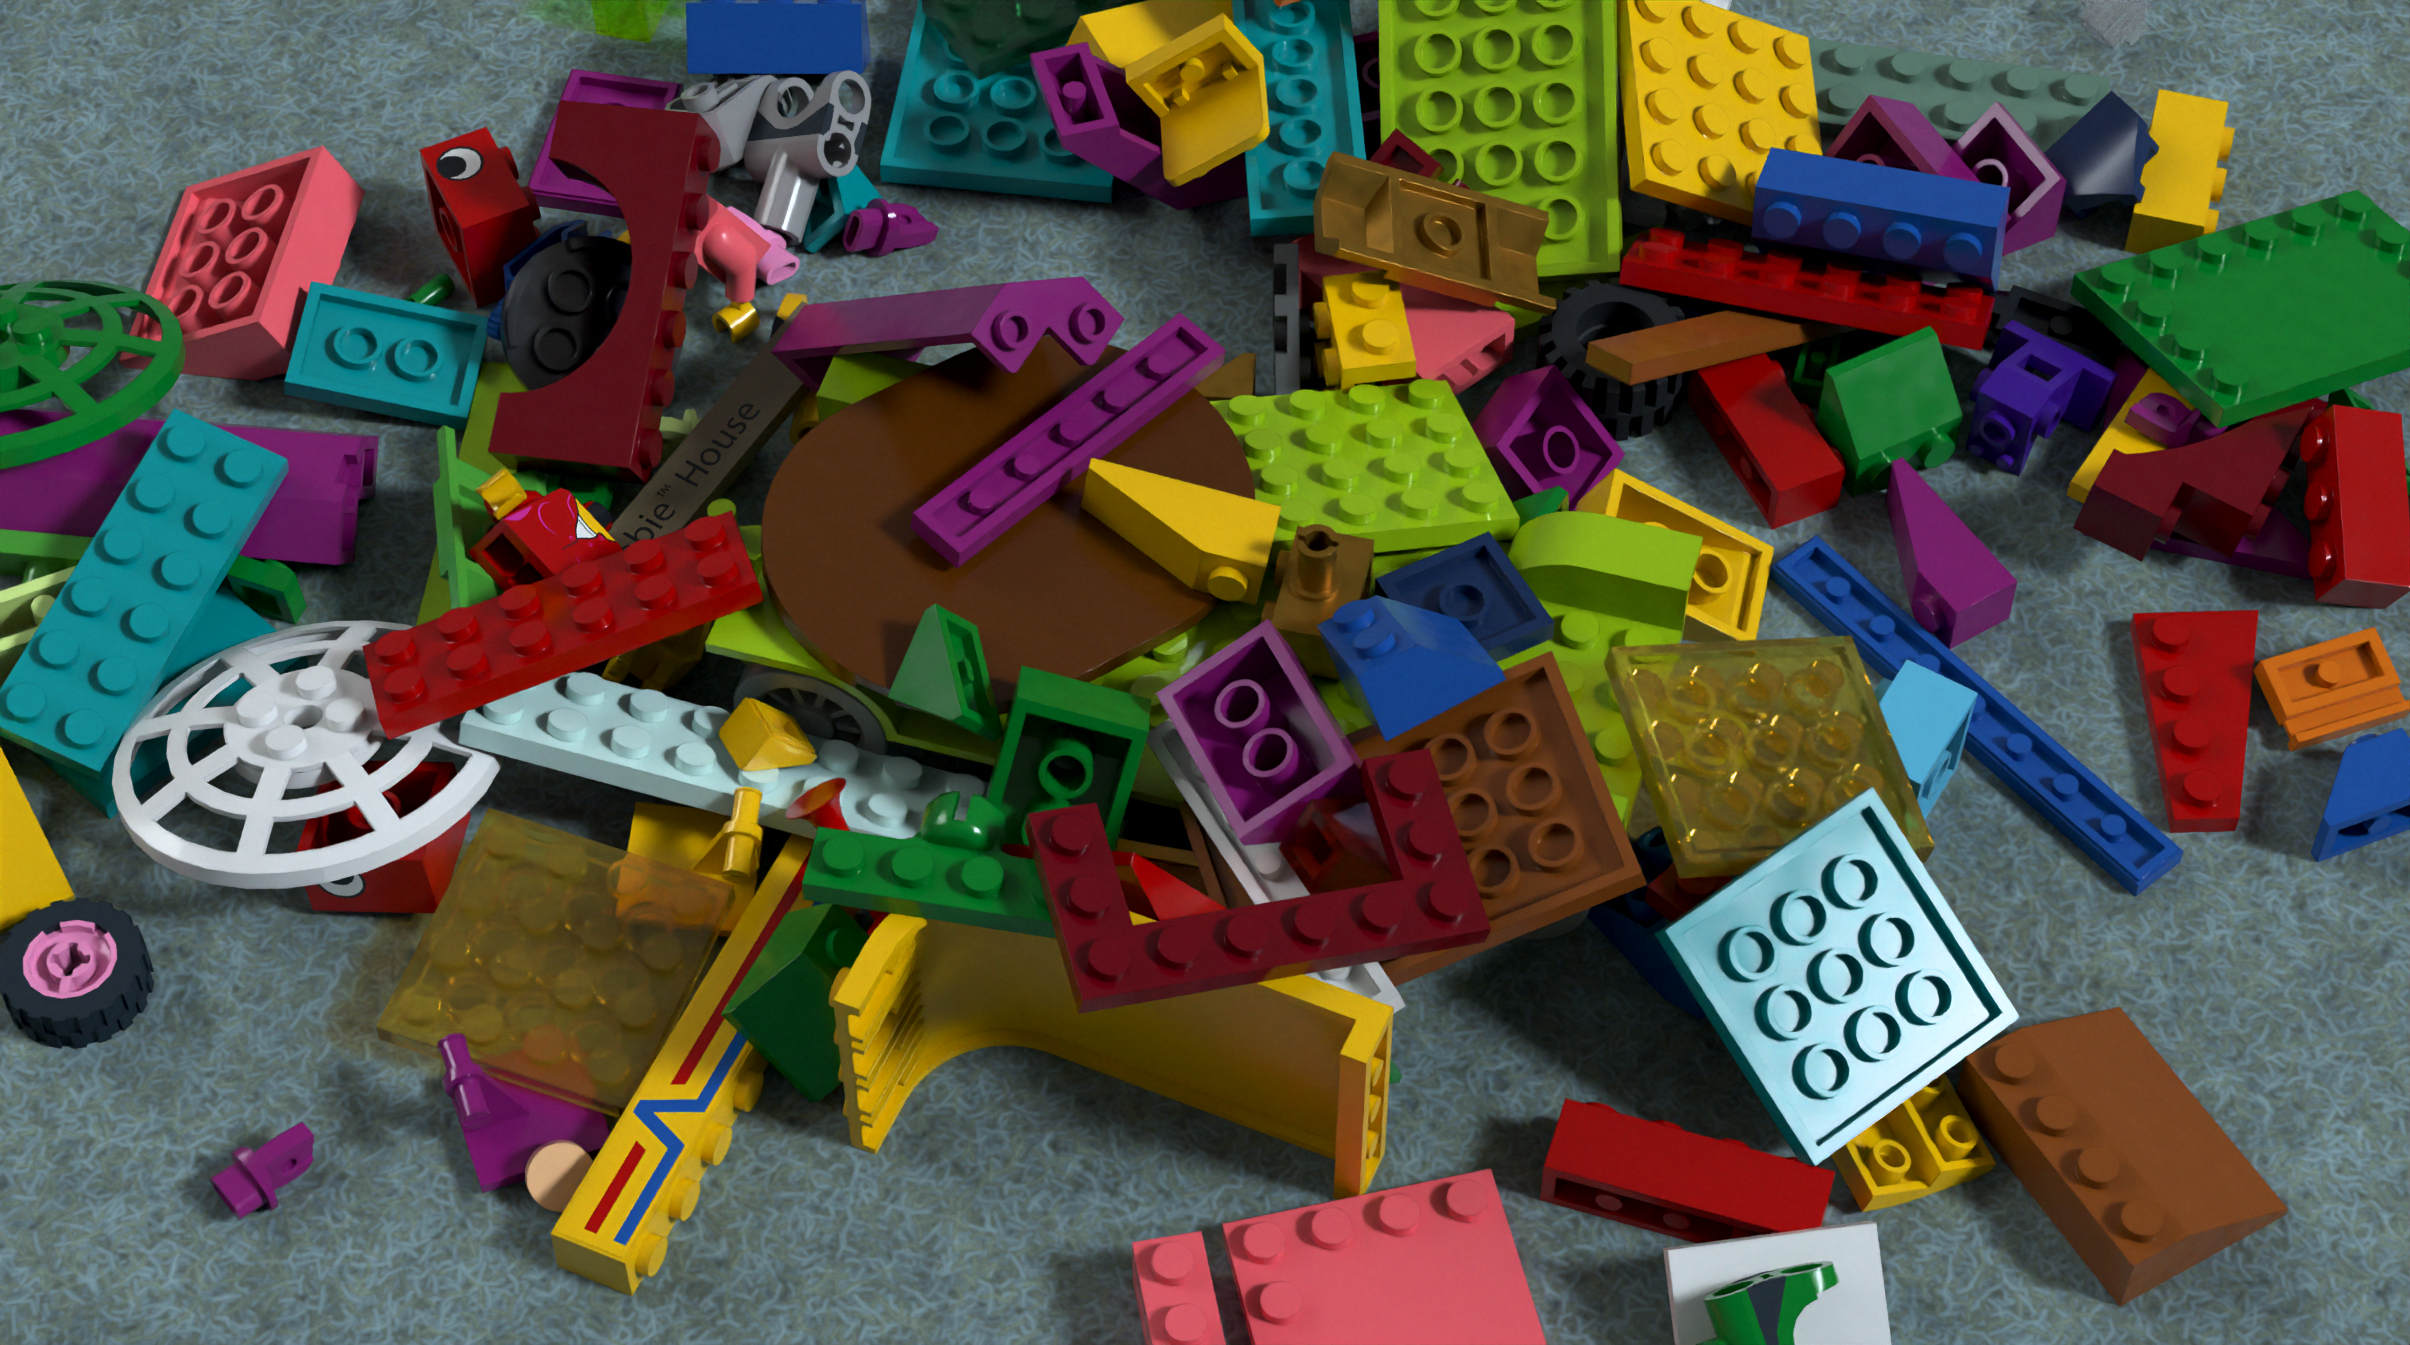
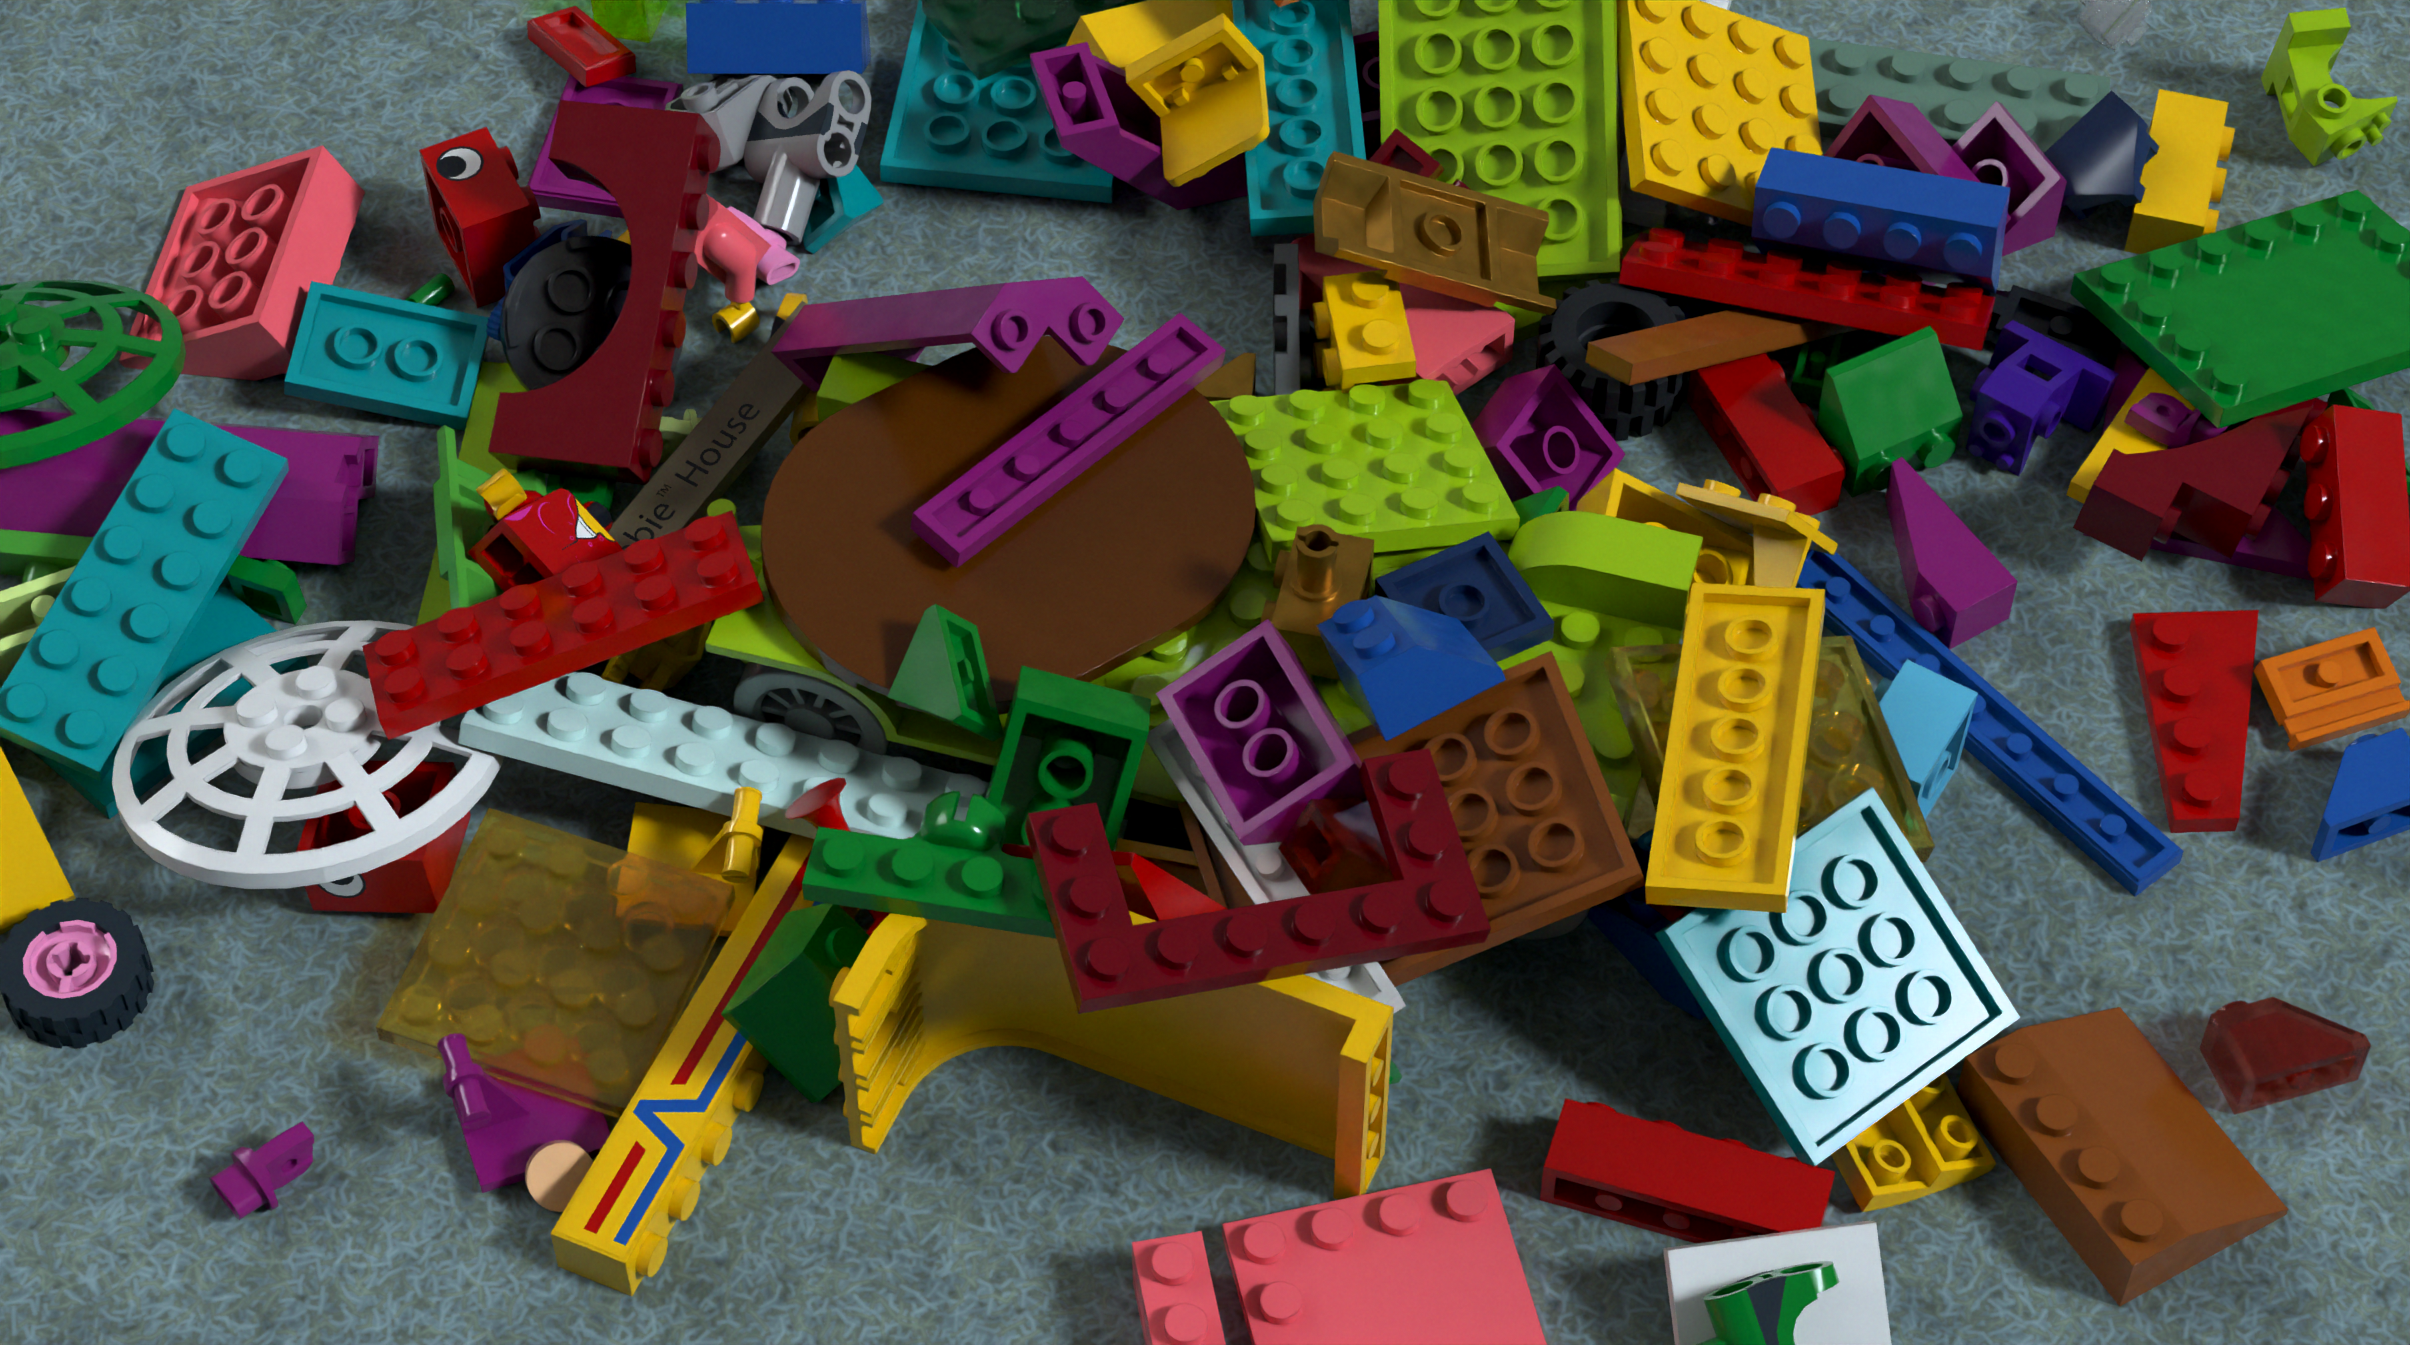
yellow slope [719,697,817,771] -> none
magenta piece [843,198,939,257] -> none
yellow slope [1081,457,1281,605] -> none
none -> red tile [527,6,636,88]
none -> yellow plate [1645,583,1825,913]
none -> yellow plate [1675,479,1838,588]
none -> clear red slope [2199,997,2371,1115]
none -> lime tile [2261,8,2398,167]

